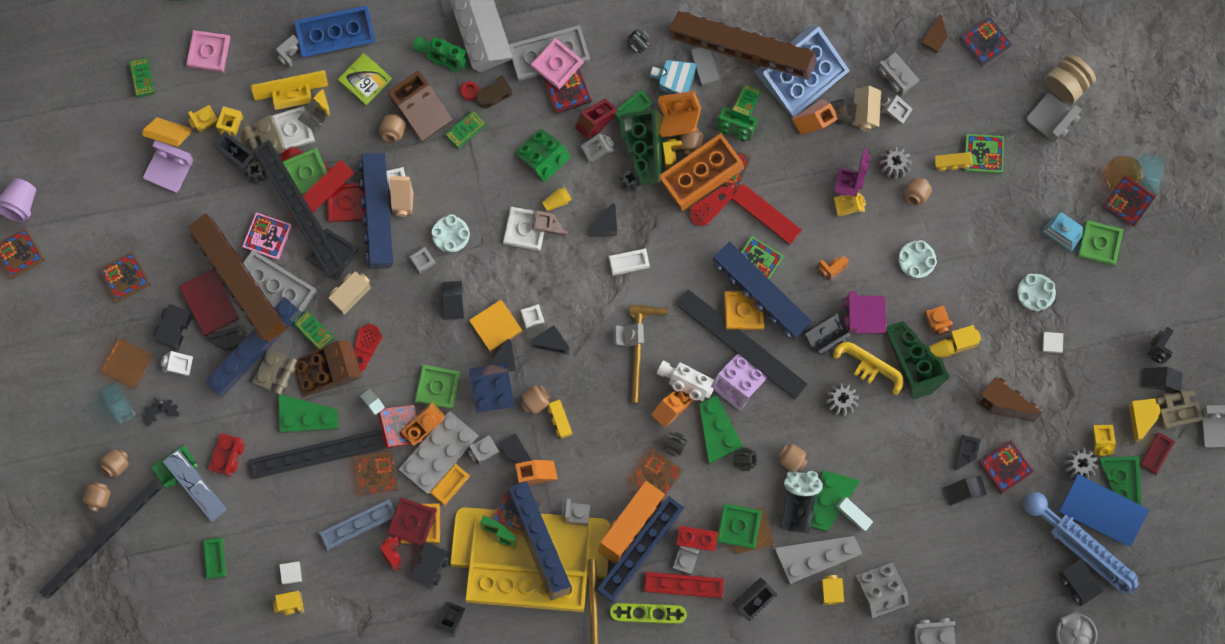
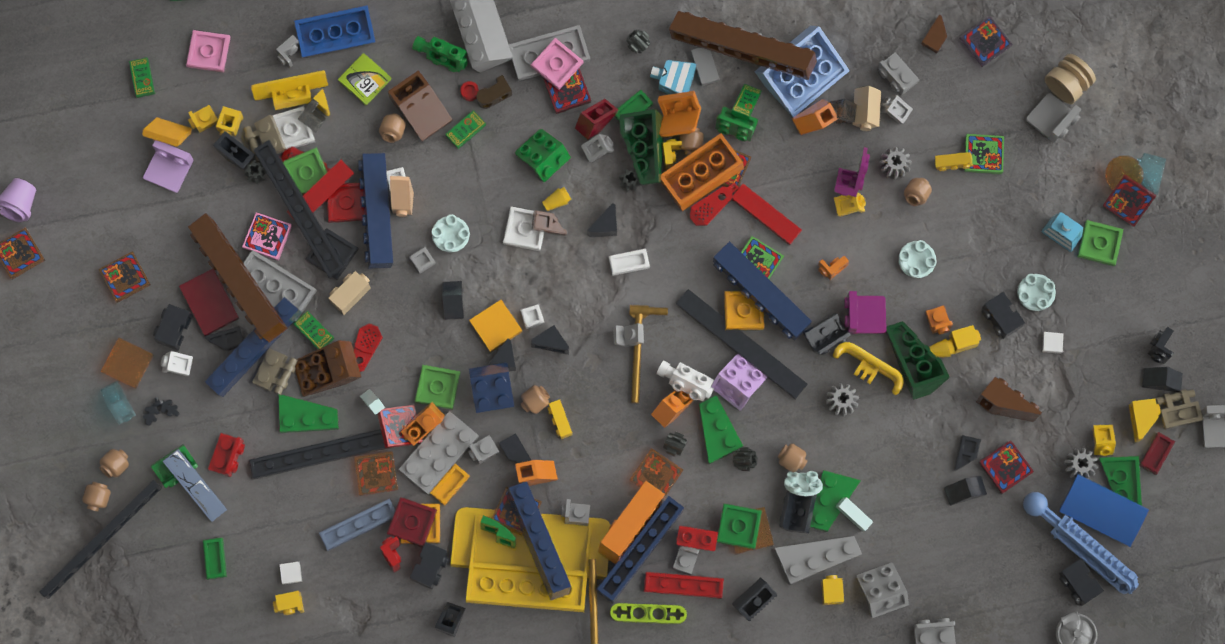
none -> black brick [982,291,1025,339]

